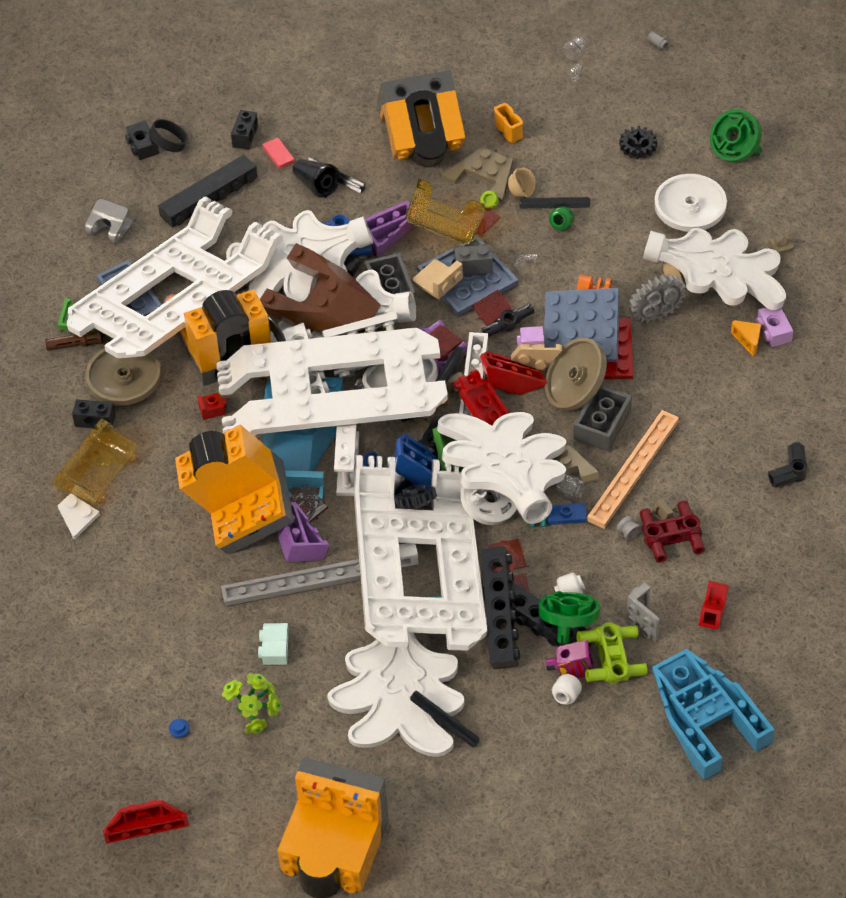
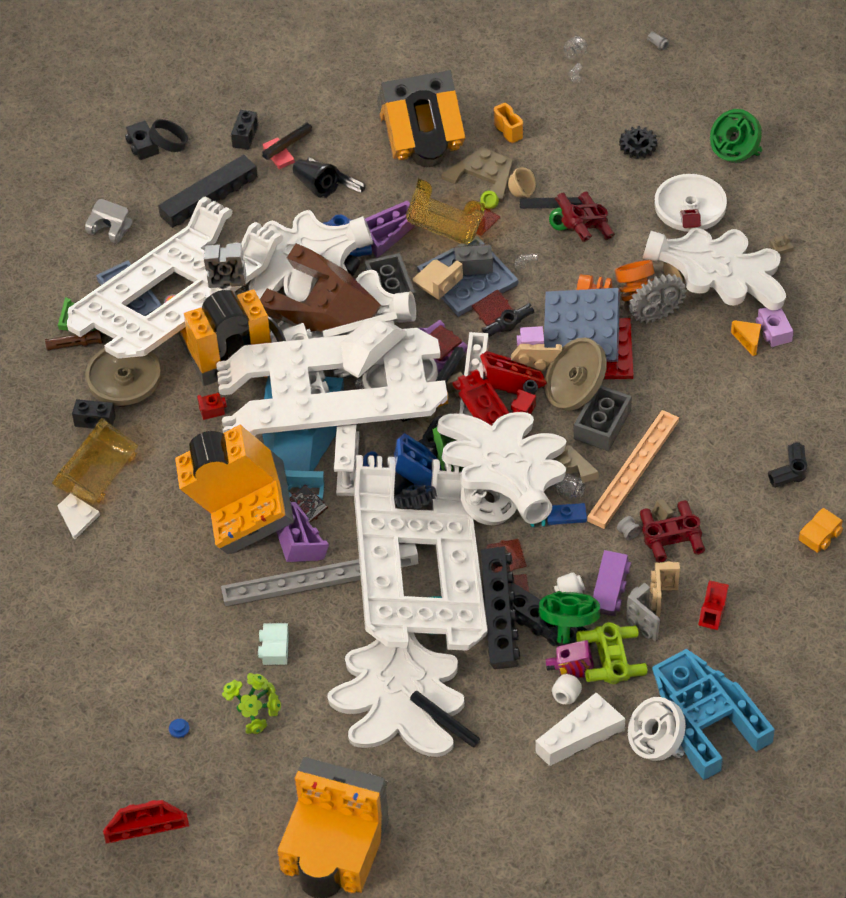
none -> dark grey brick [204,243,246,288]
none -> black axle [262,122,312,160]
none -> white wedge [341,321,407,378]
none -> red brick [511,389,536,414]
none -> black pin [523,380,538,395]
none -> white wedge [536,693,625,766]
none -> dark red piece [555,191,615,242]
none -> medium lavender wedge [593,550,631,616]
none -> orange wheel [615,260,655,301]
none -> white piece [628,697,685,761]
none -> tan bracket [650,561,680,617]
none -> dark red slope [680,209,701,228]
none -> light orange brick [799,508,843,553]

